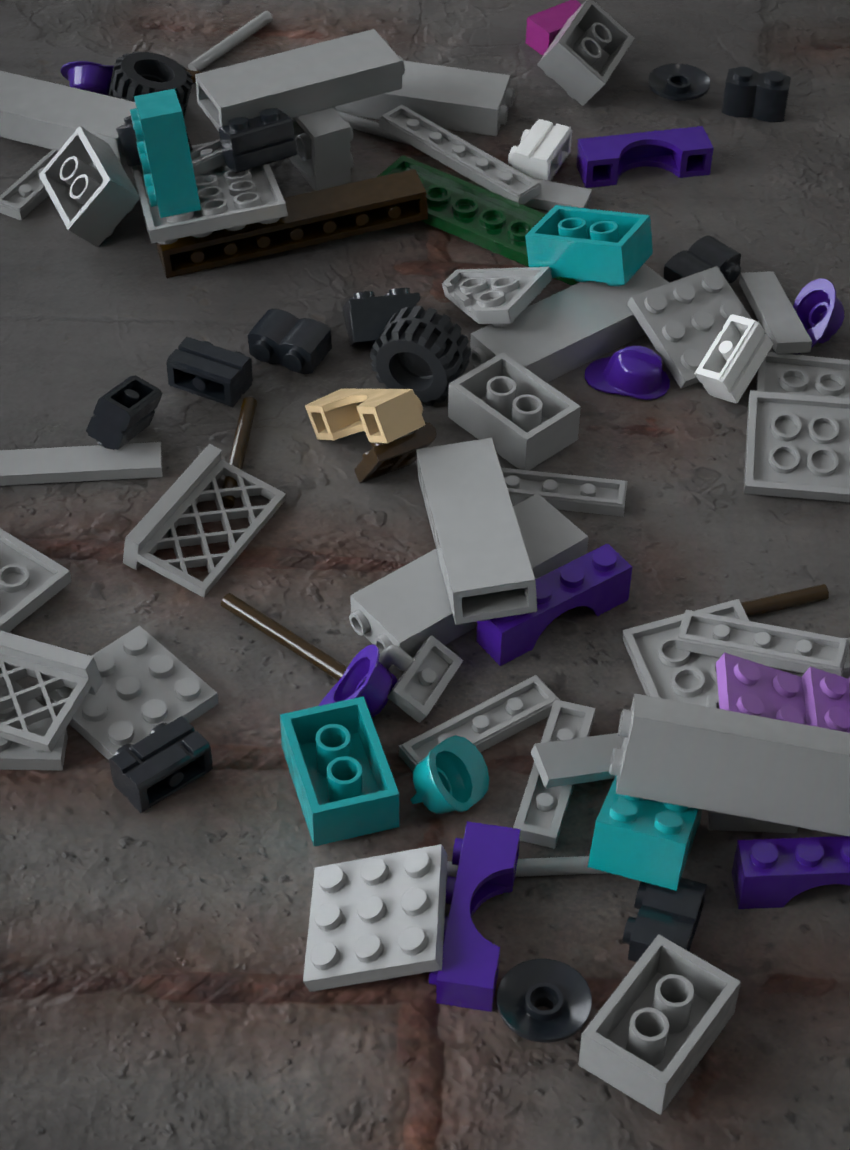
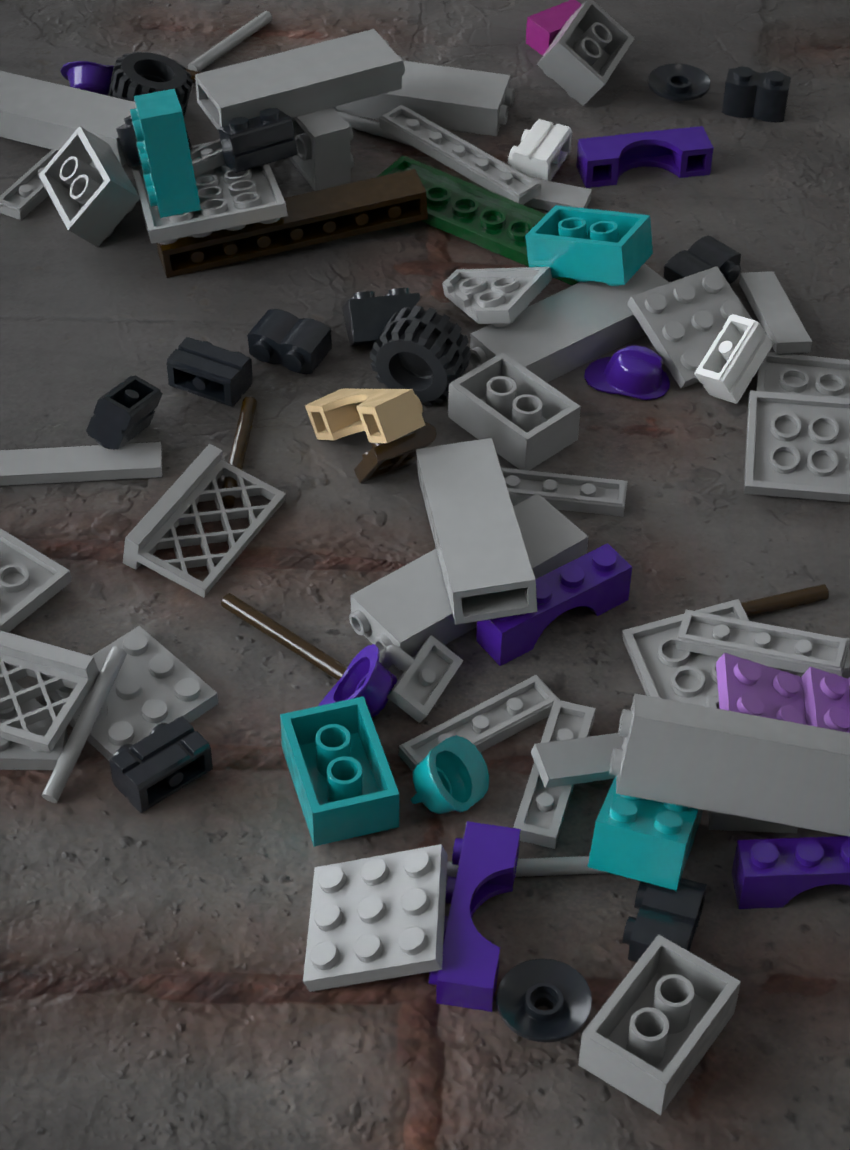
dark purple piece [793,278,845,354] -> none
none -> light grey bar [41,646,127,803]

